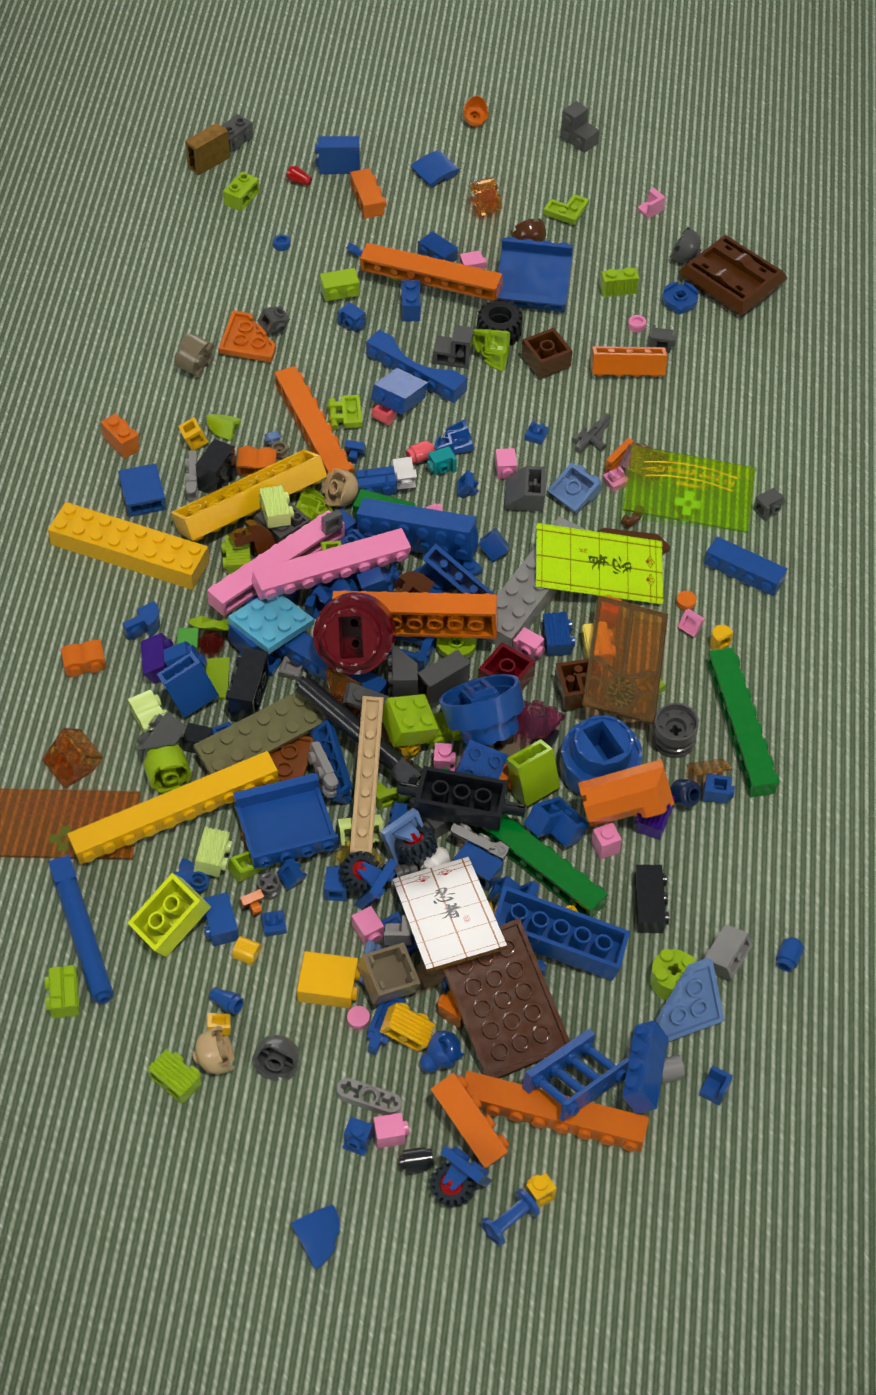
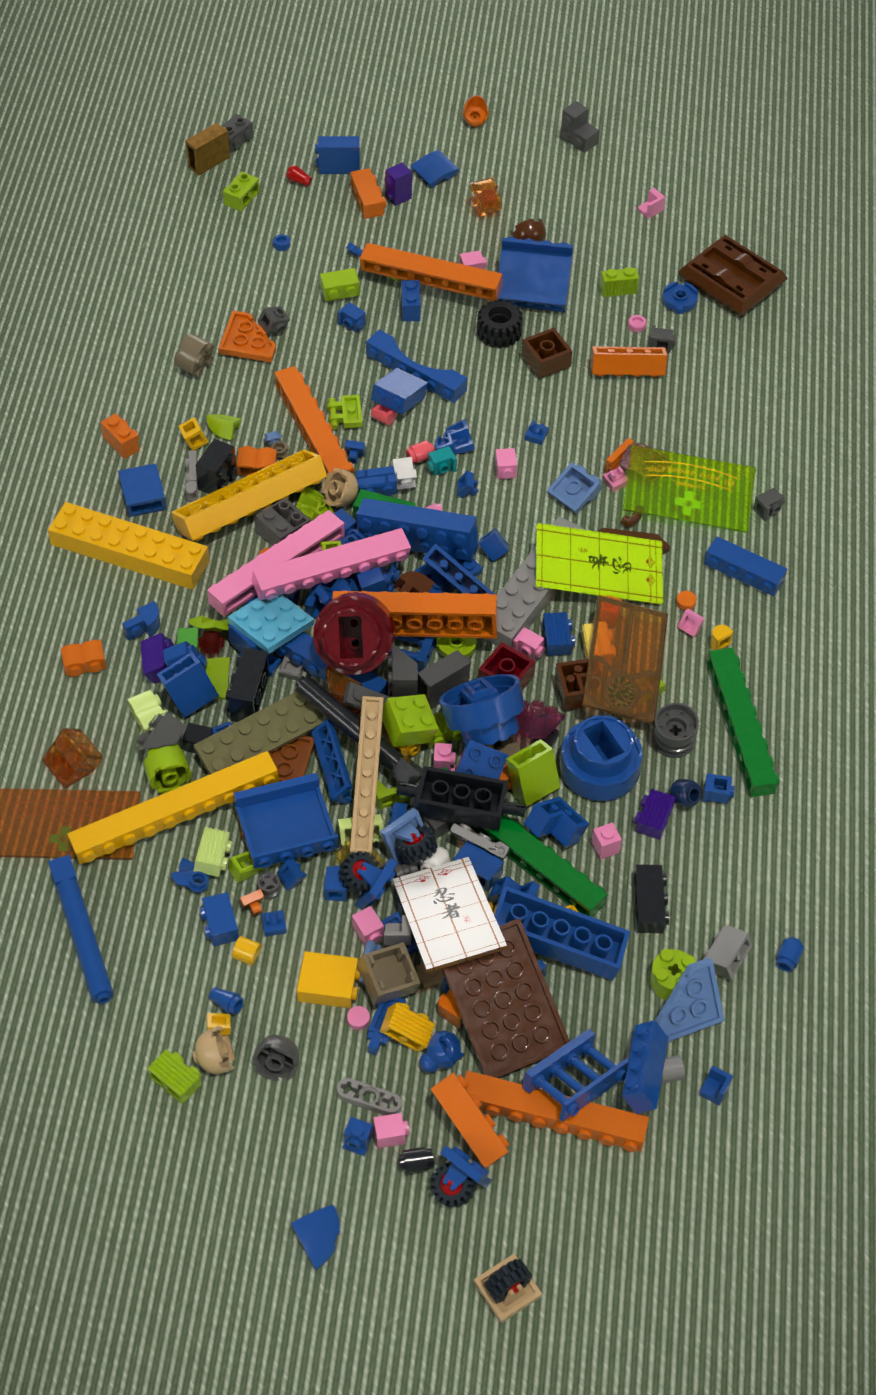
lime brick [44,965,80,1019] -> none
neon yellow brick [128,873,211,957] -> none
lime brick [222,535,251,575] -> none
reddish brown brick [228,520,275,555] -> none
yellowish green brick [259,485,294,528] -> none
light grey hinge [308,741,338,798] -> none
dark grey plate [321,510,343,535] -> none
blue brick [418,231,458,262] -> none
dark grey brick [433,325,474,369] -> none
lime brick [473,329,510,371] -> none
blue hose [480,1188,540,1247] -> none
dark grey slope [505,466,545,511] -> none
yellow brick [524,1173,557,1208] -> none
lime plate [543,194,589,225] -> none
dark grey piece [571,413,611,453] -> none
orange brick [578,759,674,827] -> none
dark grey cylinder [669,226,702,263] -> none
clear orange piece [687,759,732,775] -> none
none -> dark purple brick [384,162,412,206]
none -> plate [473,1254,542,1323]

